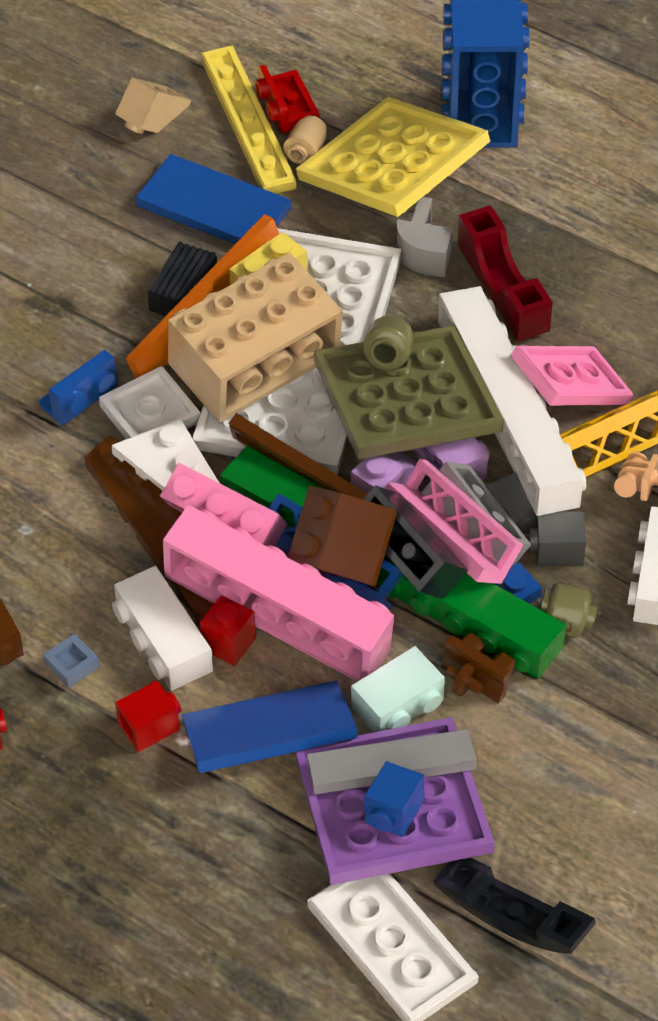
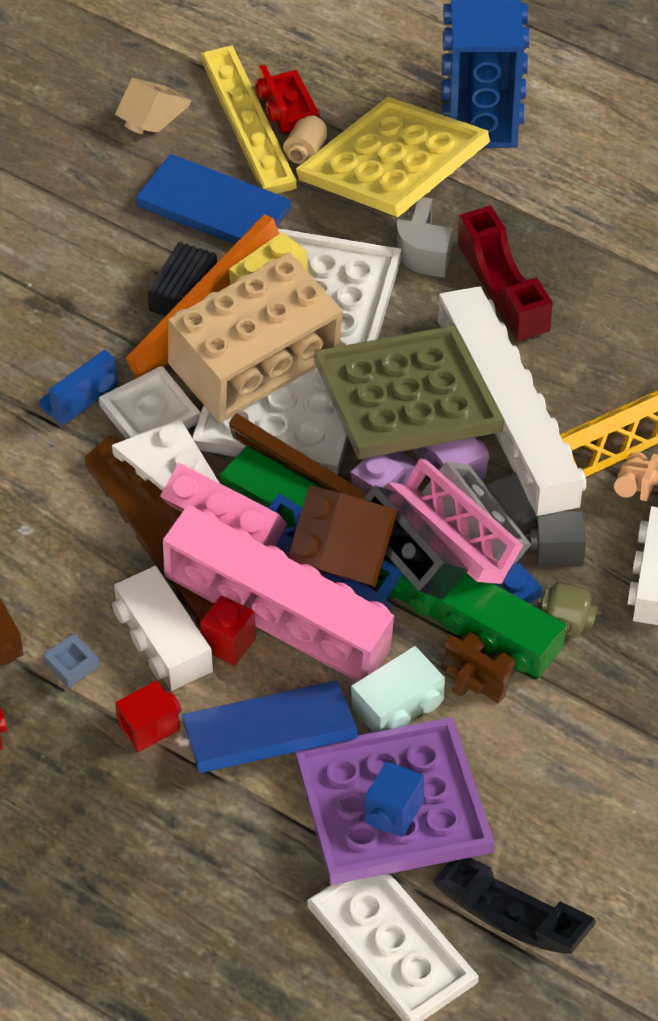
light grey tile [307,729,477,795] -> none
olive head [363,315,414,370] -> none
bright pink tile [510,346,633,406] -> none

